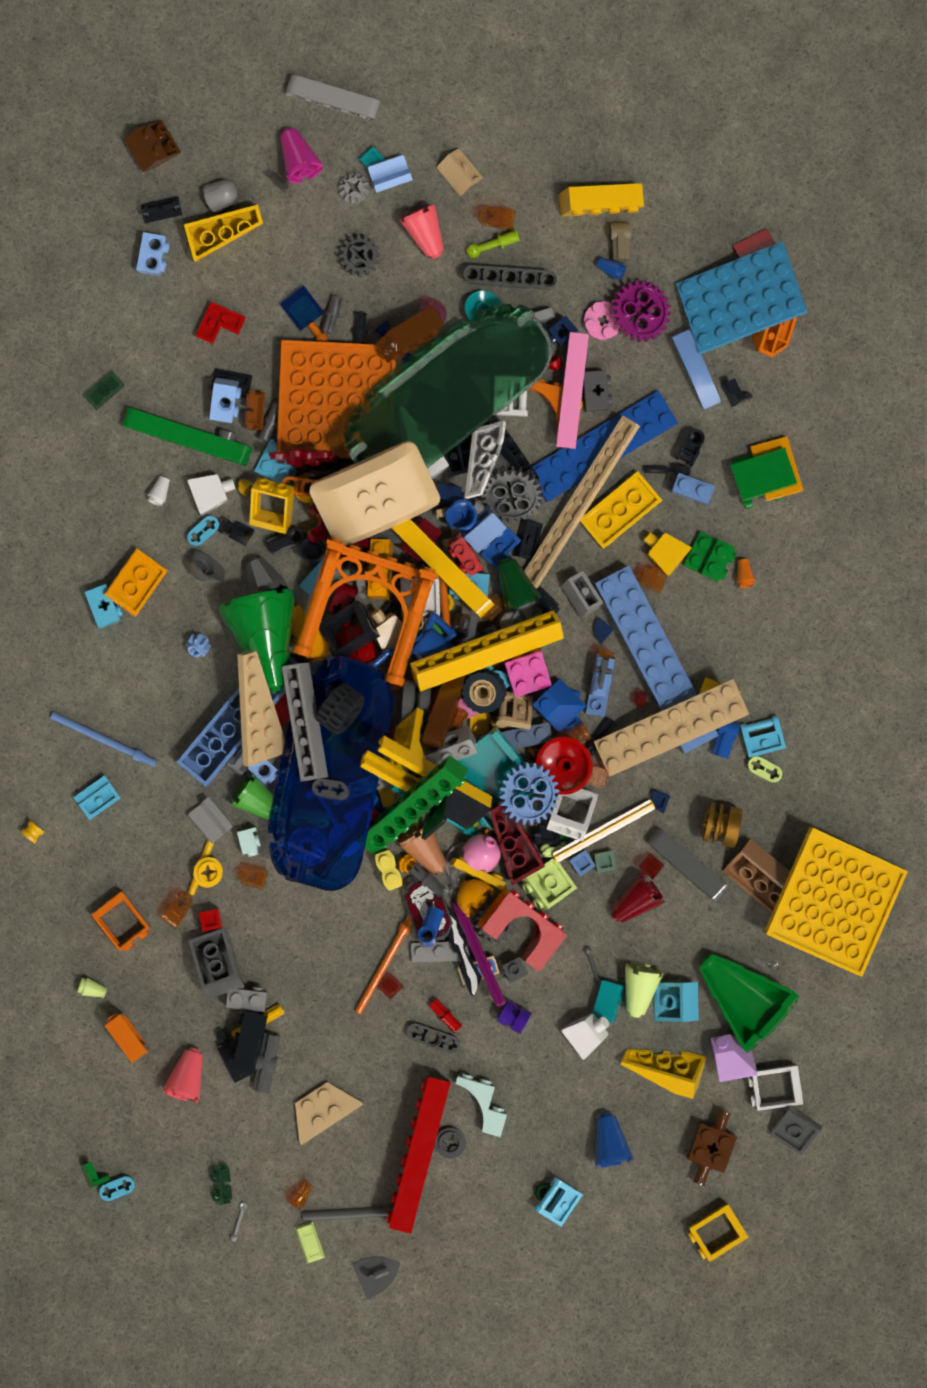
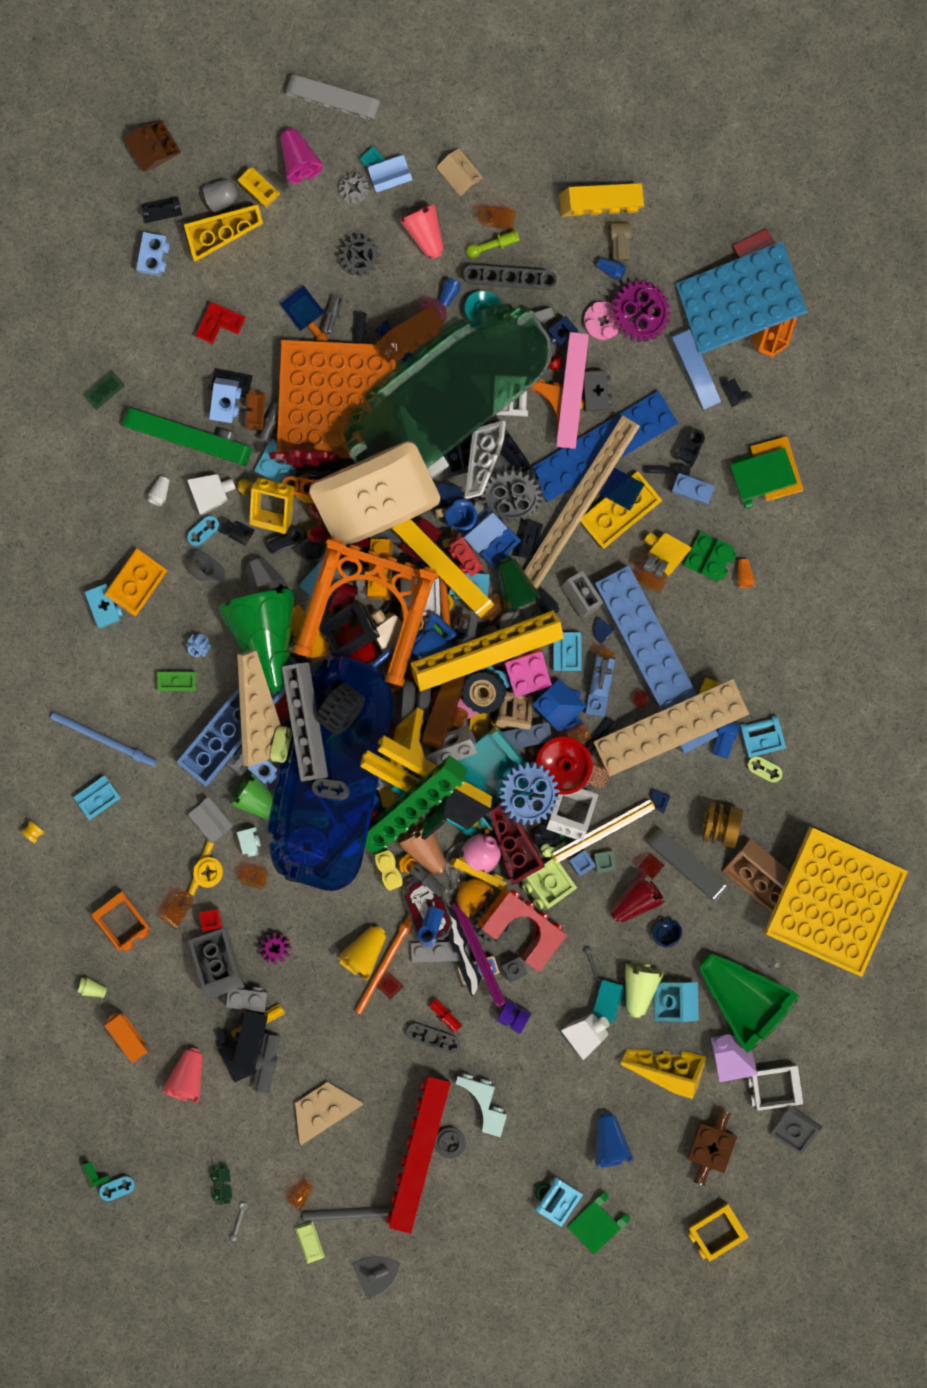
none -> bright green plate [157,672,196,691]
none -> yellow hinge [238,167,280,209]
none -> magenta gear [259,932,292,965]
none -> yellowish green beam [270,726,292,763]
none -> yellow cone [336,925,386,981]
none -> blue cone [439,277,462,307]
none -> medium azure plate [553,632,581,671]
none -> green flag [567,1191,630,1255]
none -> clear blue piece [600,468,645,511]
none -> dark grey wheel [643,553,669,579]
none -> dark blue hair [652,918,682,948]

